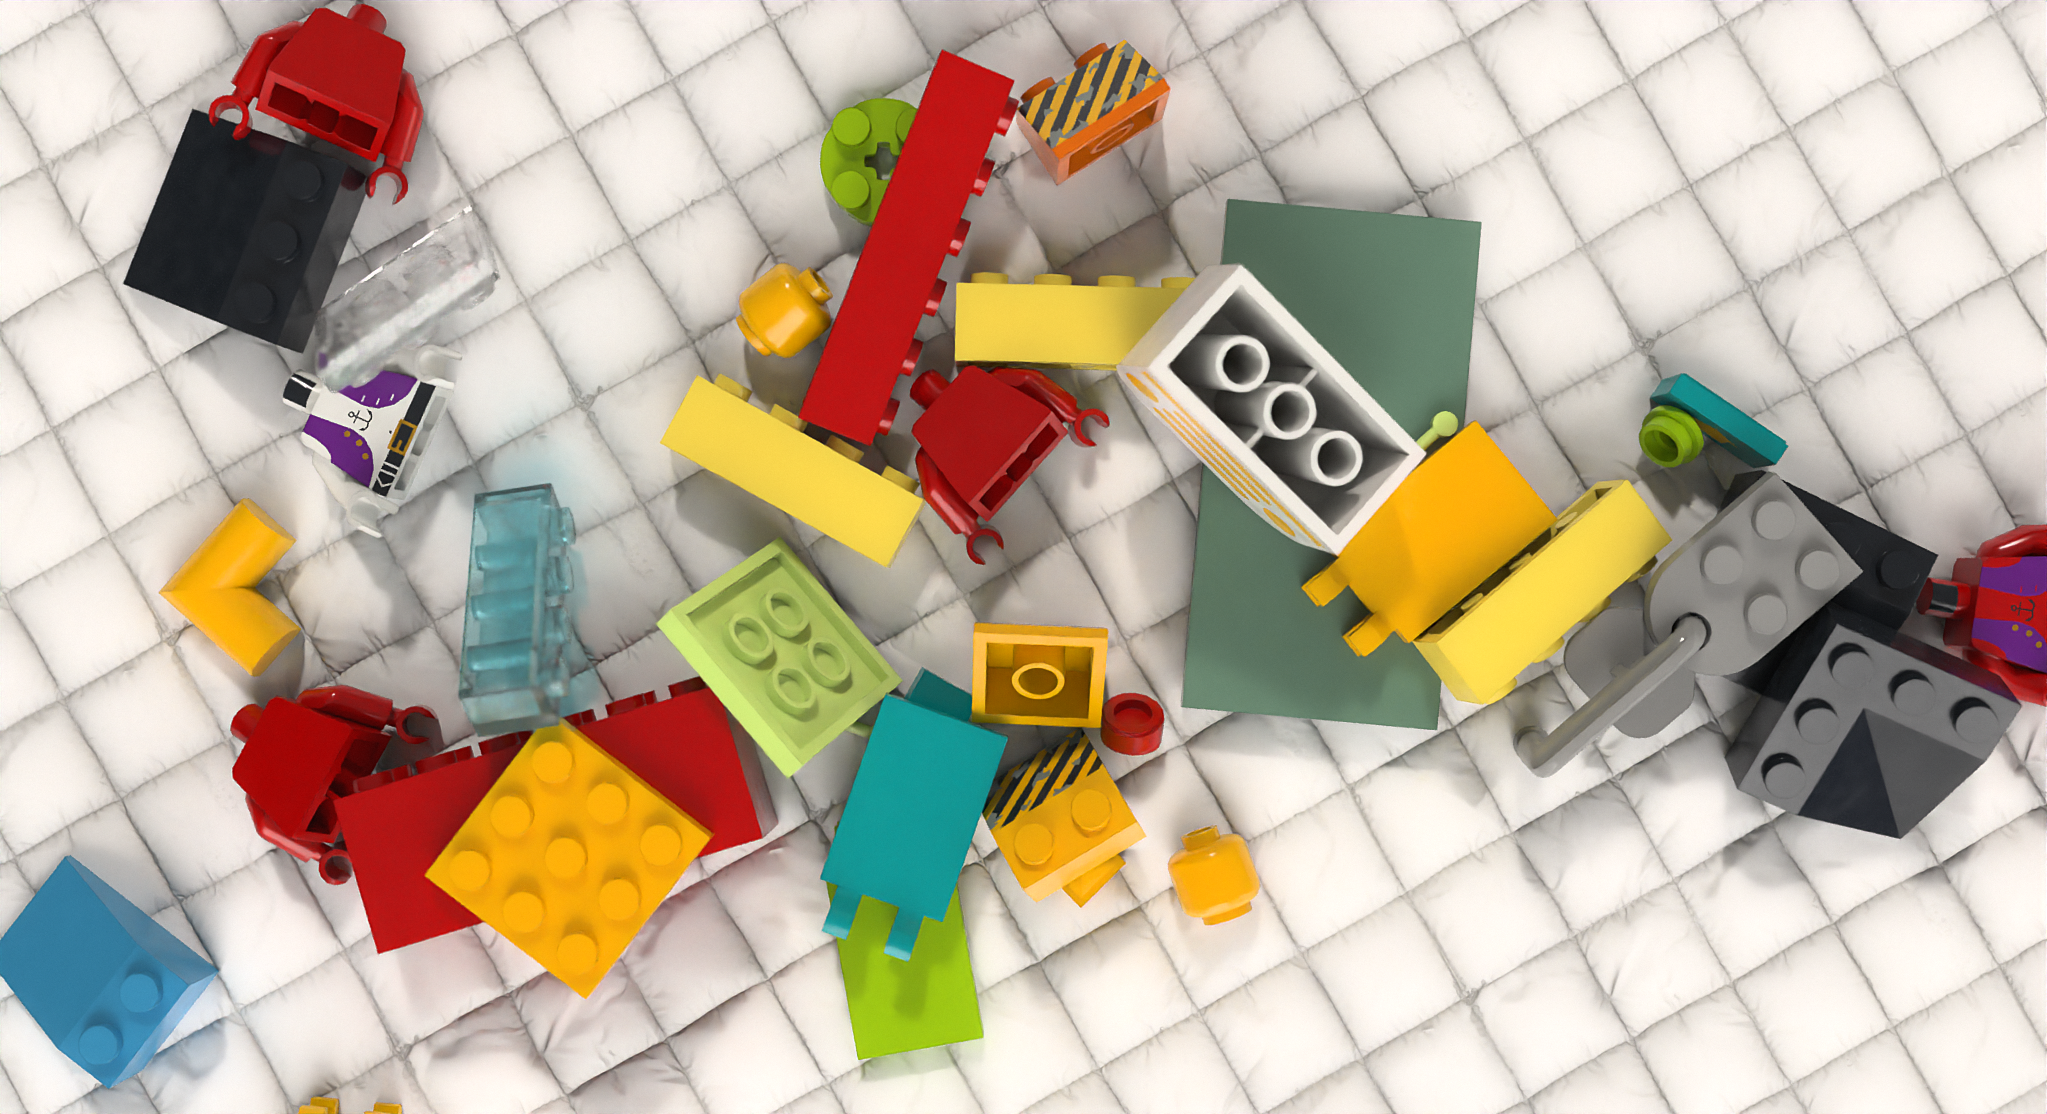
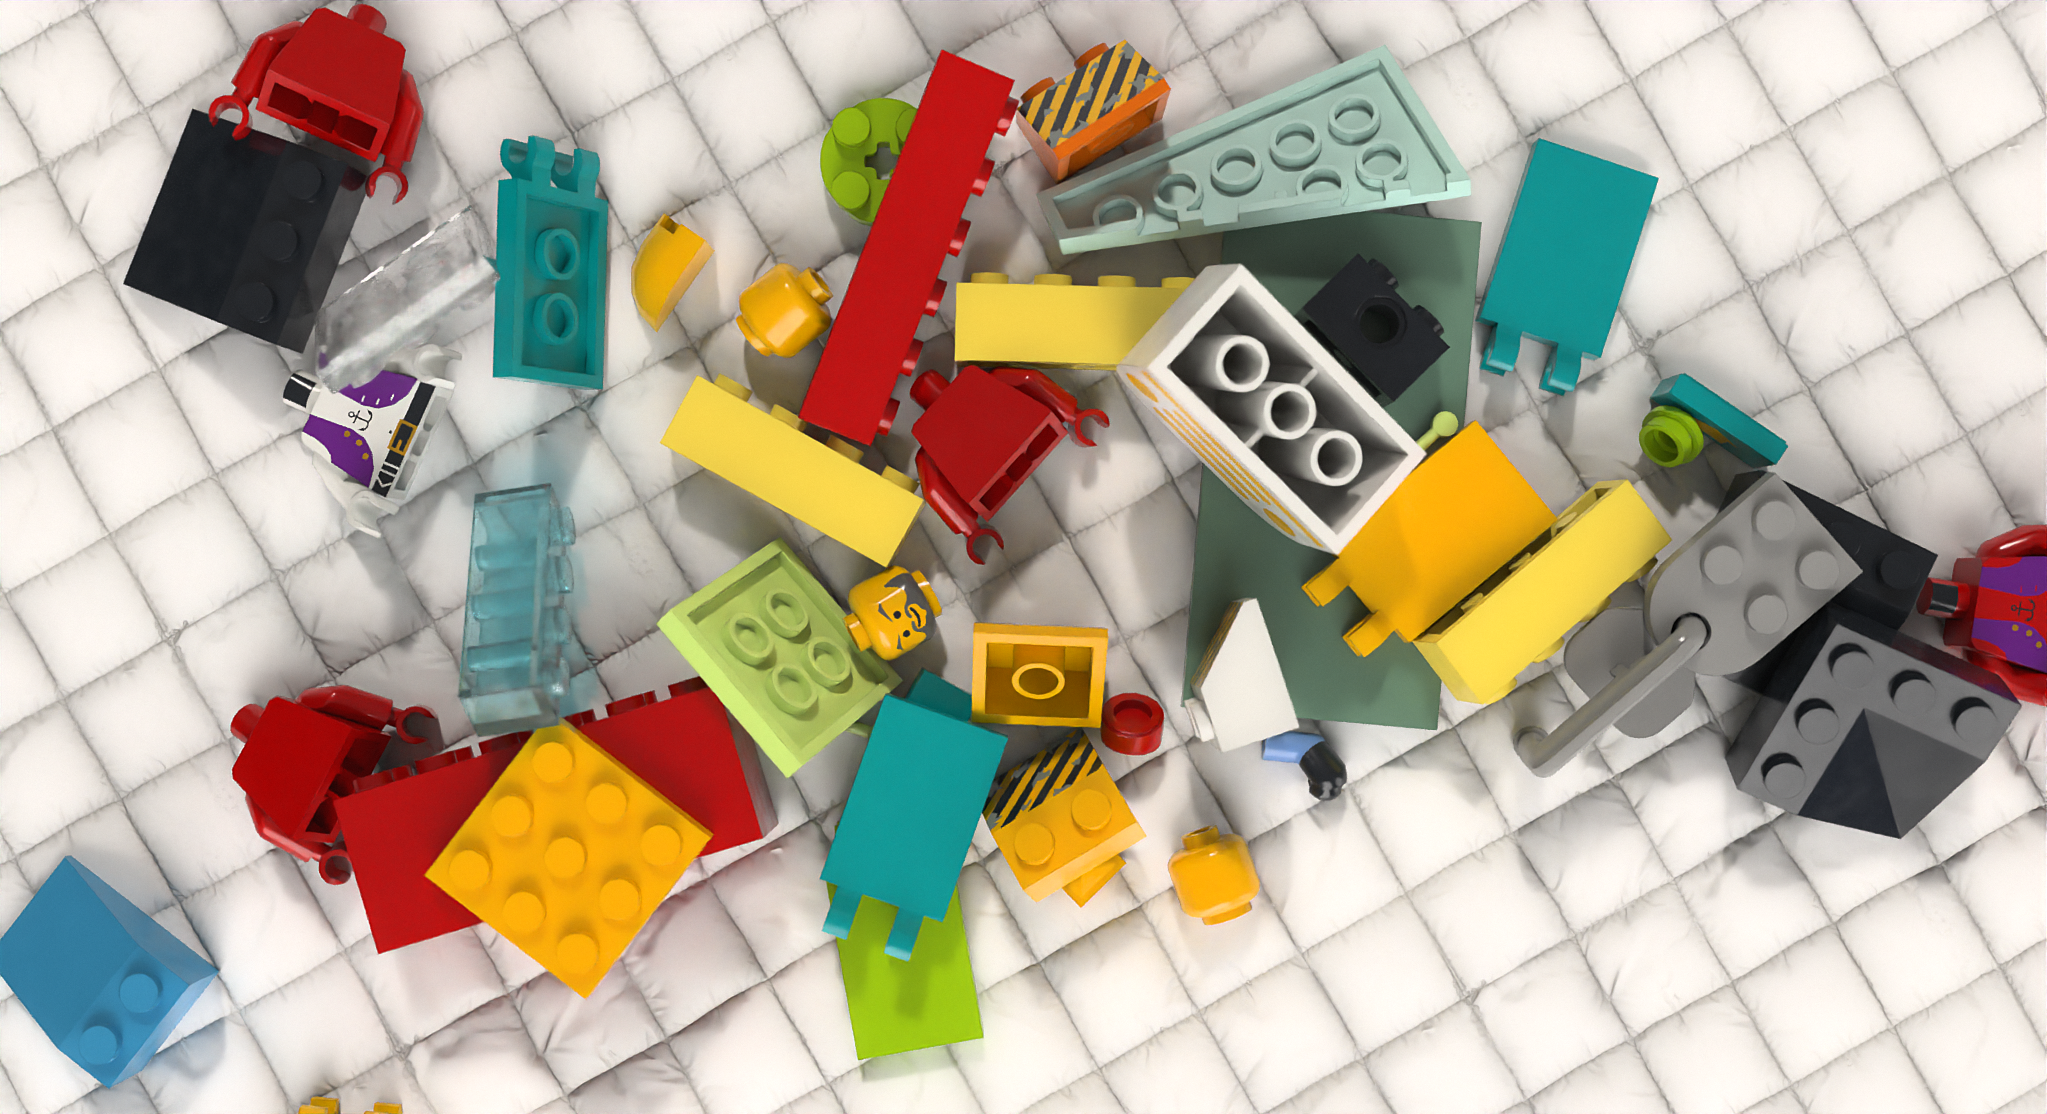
yellow brick [158,498,302,677] -> none
none -> teal tile [493,135,608,390]
none -> yellow brick [631,213,715,332]
none -> yellow head [842,565,942,661]
none -> light aqua wing [1036,45,1471,255]
none -> white slope [1184,598,1300,753]
none -> arm [1261,731,1347,801]
none -> black brick [1293,253,1450,408]
none -> teal tile [1475,138,1659,396]

